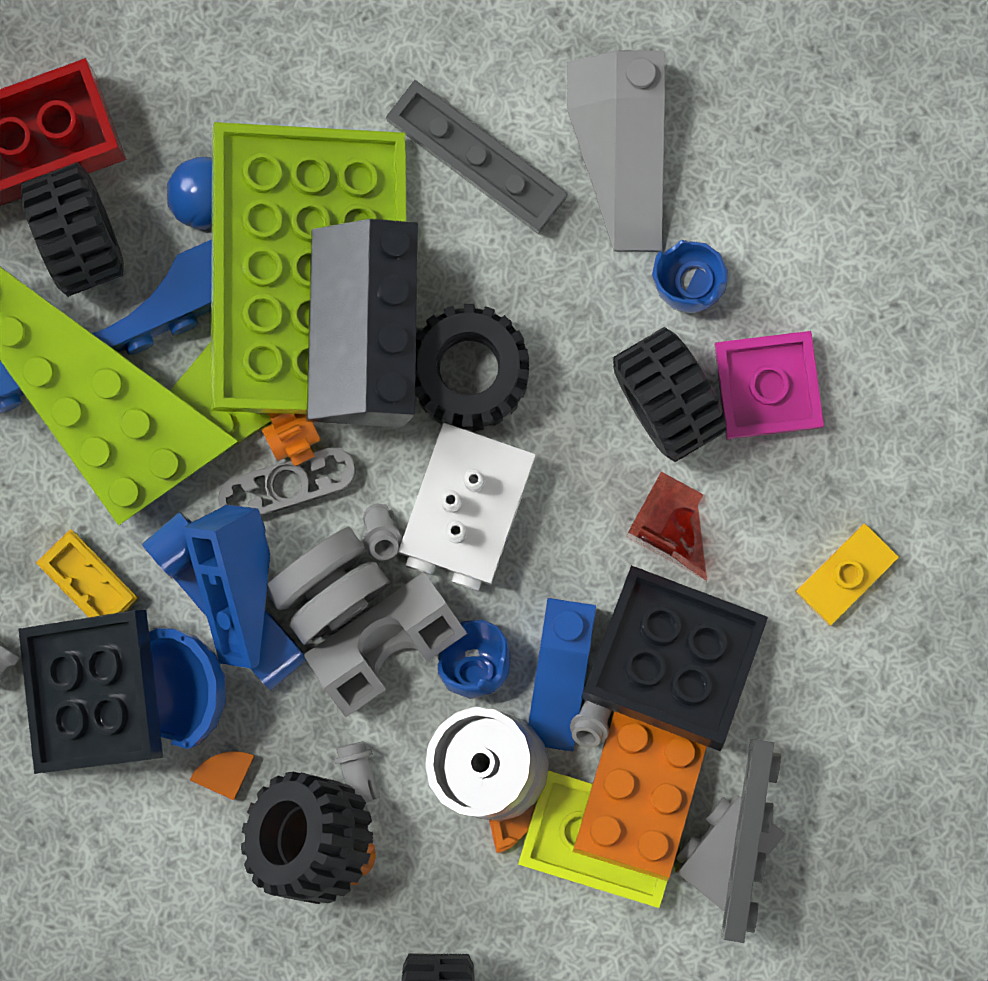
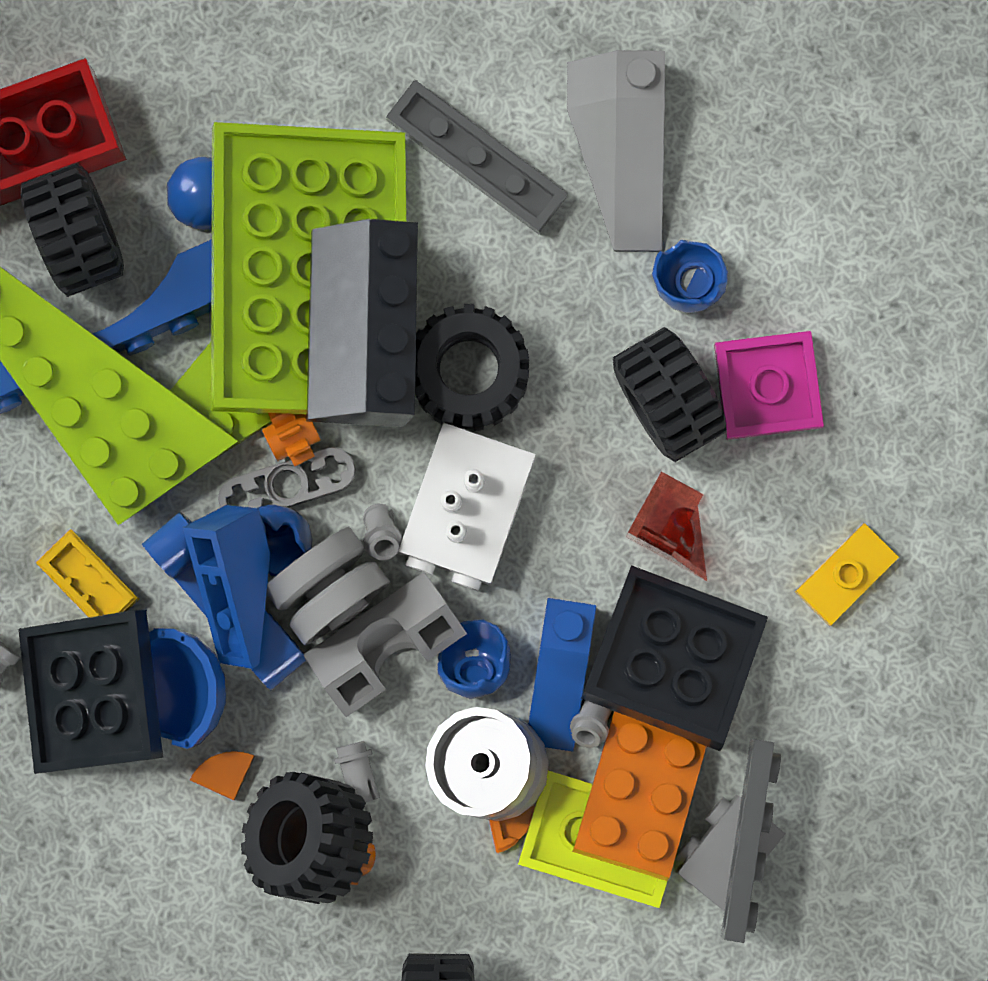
none -> blue hair [257,505,312,576]

